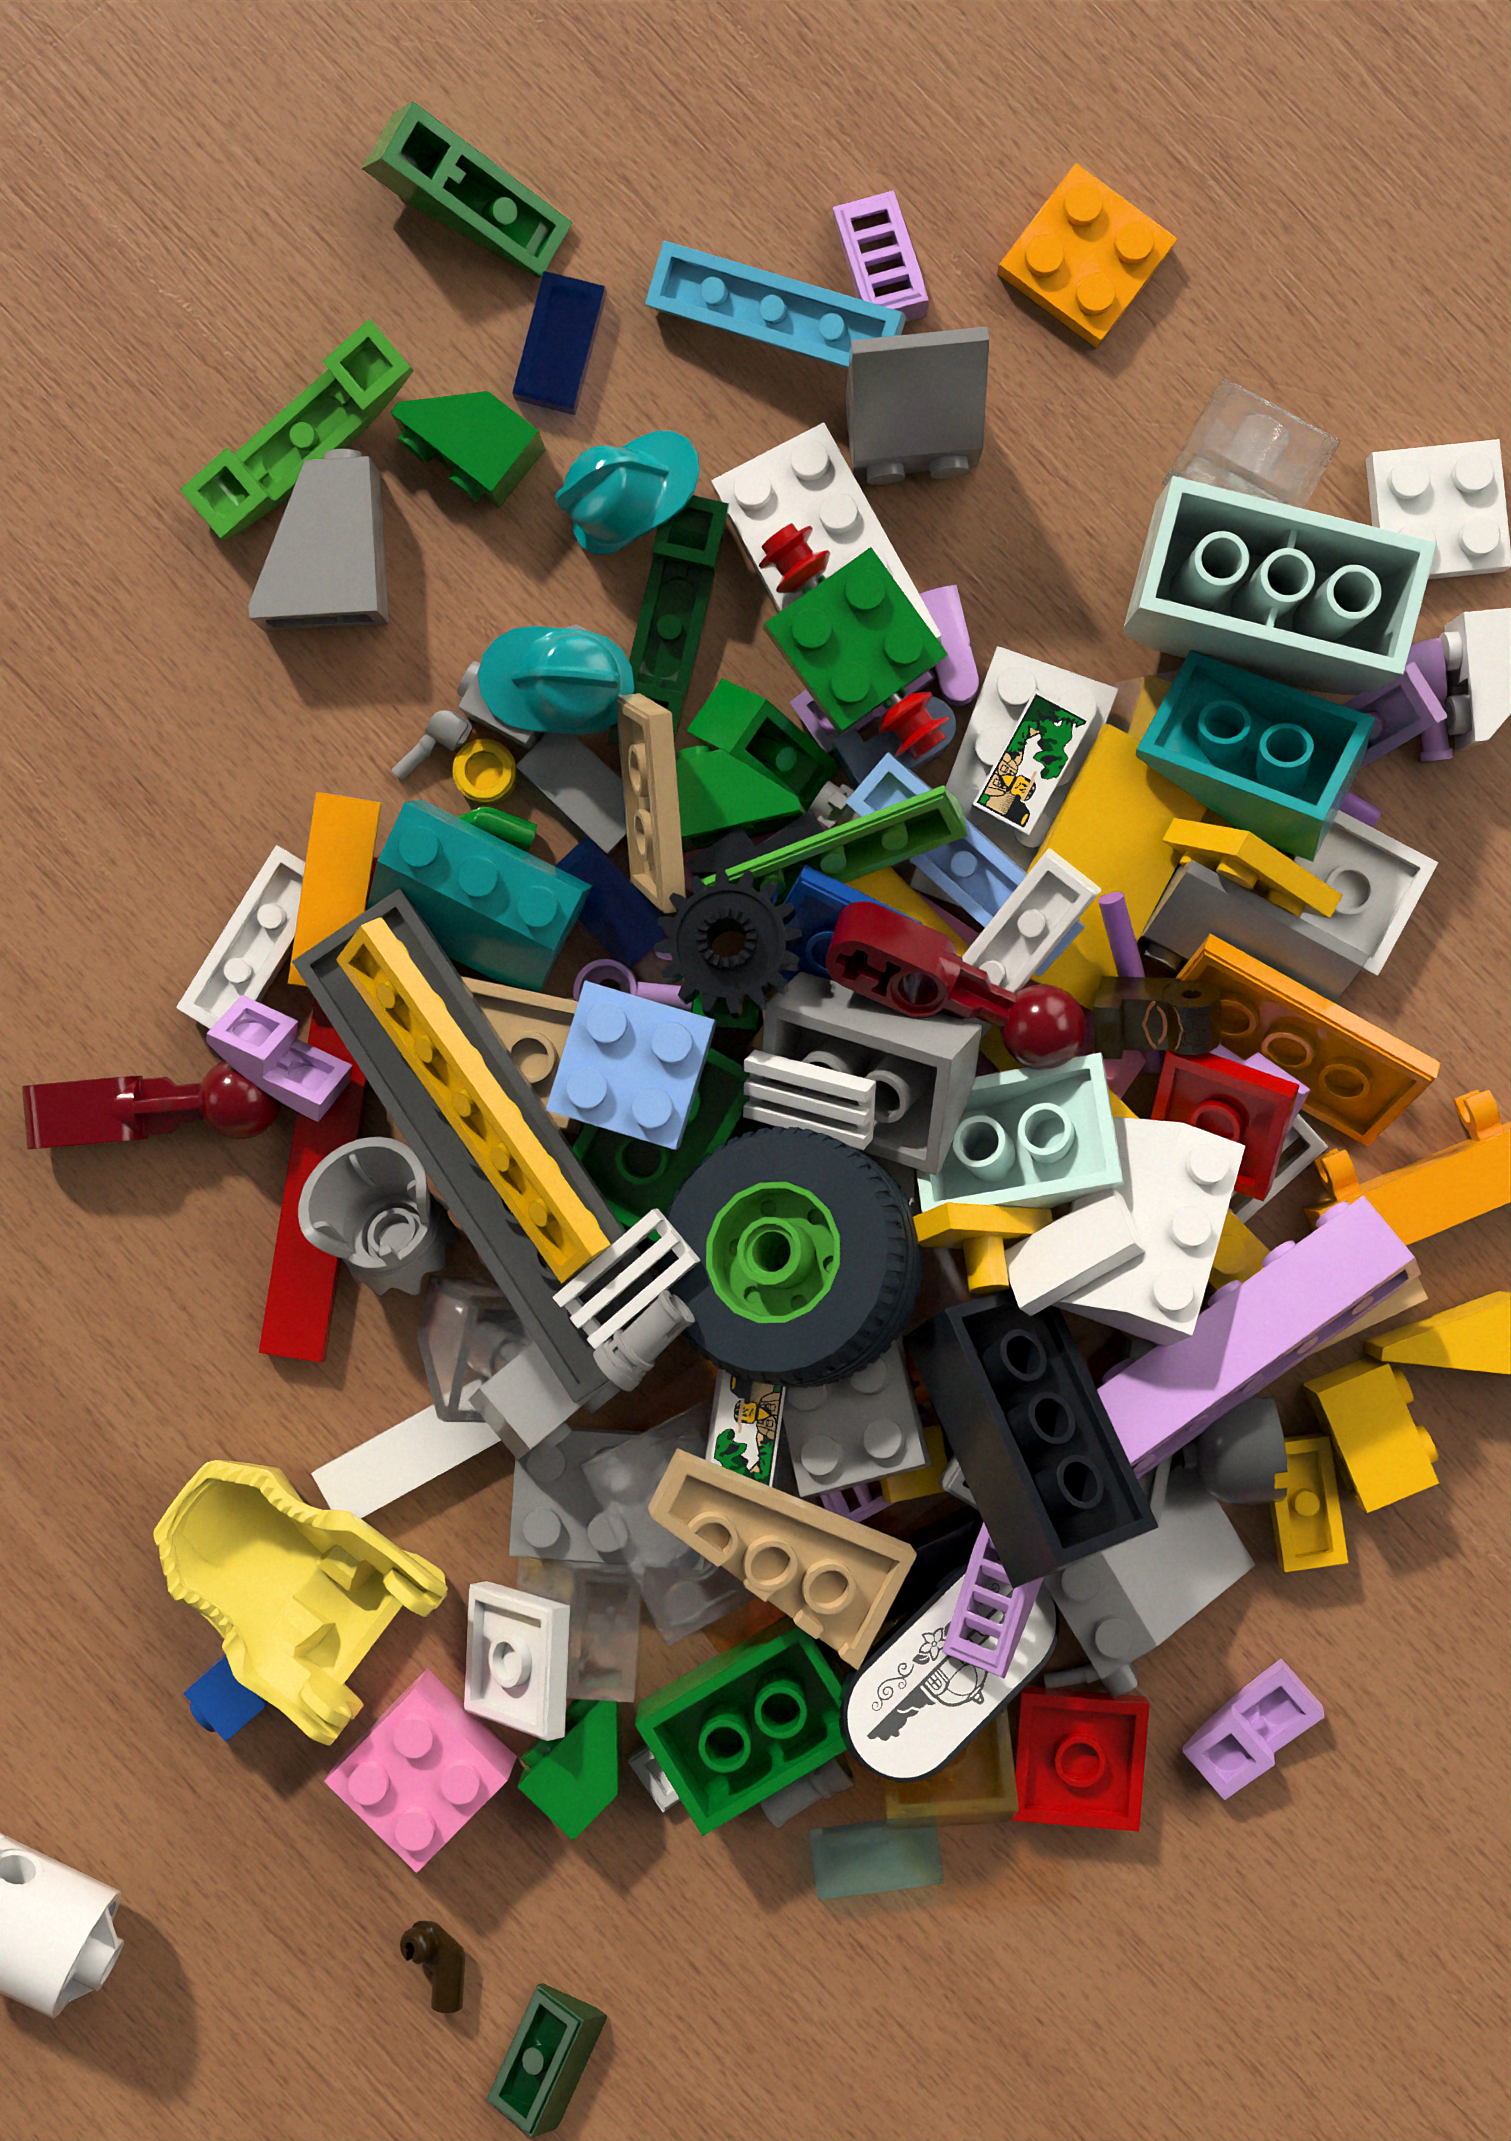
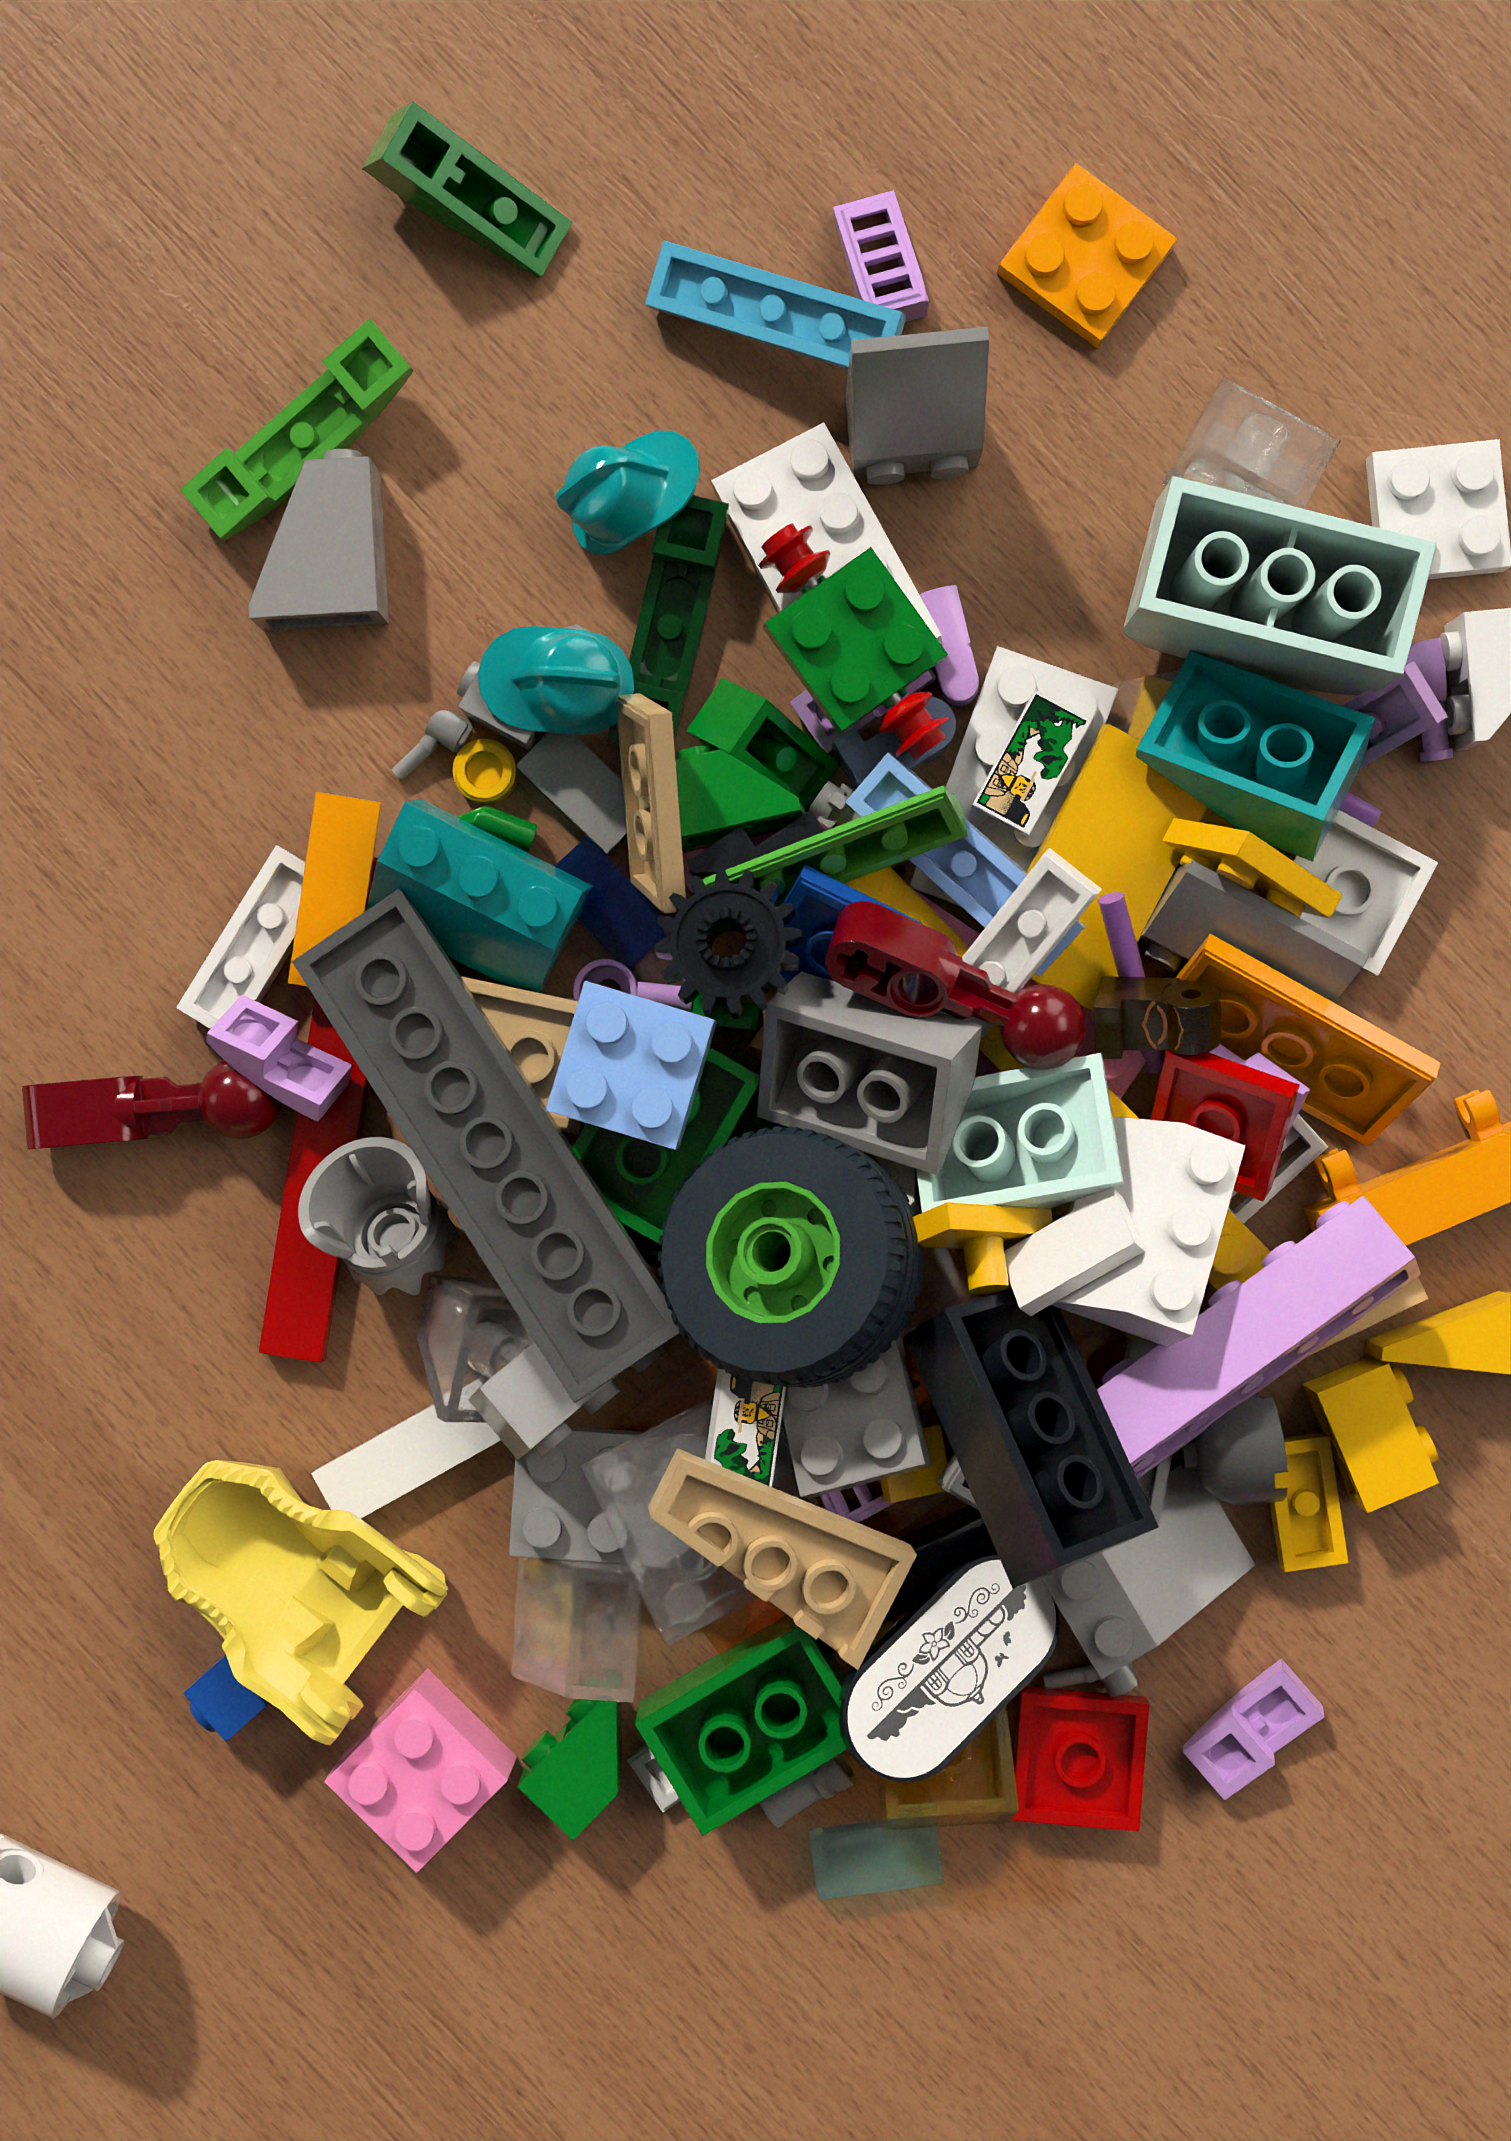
yellow plate [336,917,611,1284] -> none
green slope [390,391,546,508] -> none
dark brown arm [400,1920,466,2013] -> none
white tile [464,1581,570,1741] -> none
dark green slope [486,1983,607,2138] -> none
clear blue tile [512,271,607,415] -> none
white tile [553,1209,701,1349] -> none
light grey pin [593,1290,695,1391] -> none
white tile [743,1050,876,1150] -> none
lavender slope [942,1522,1044,1679] -> none

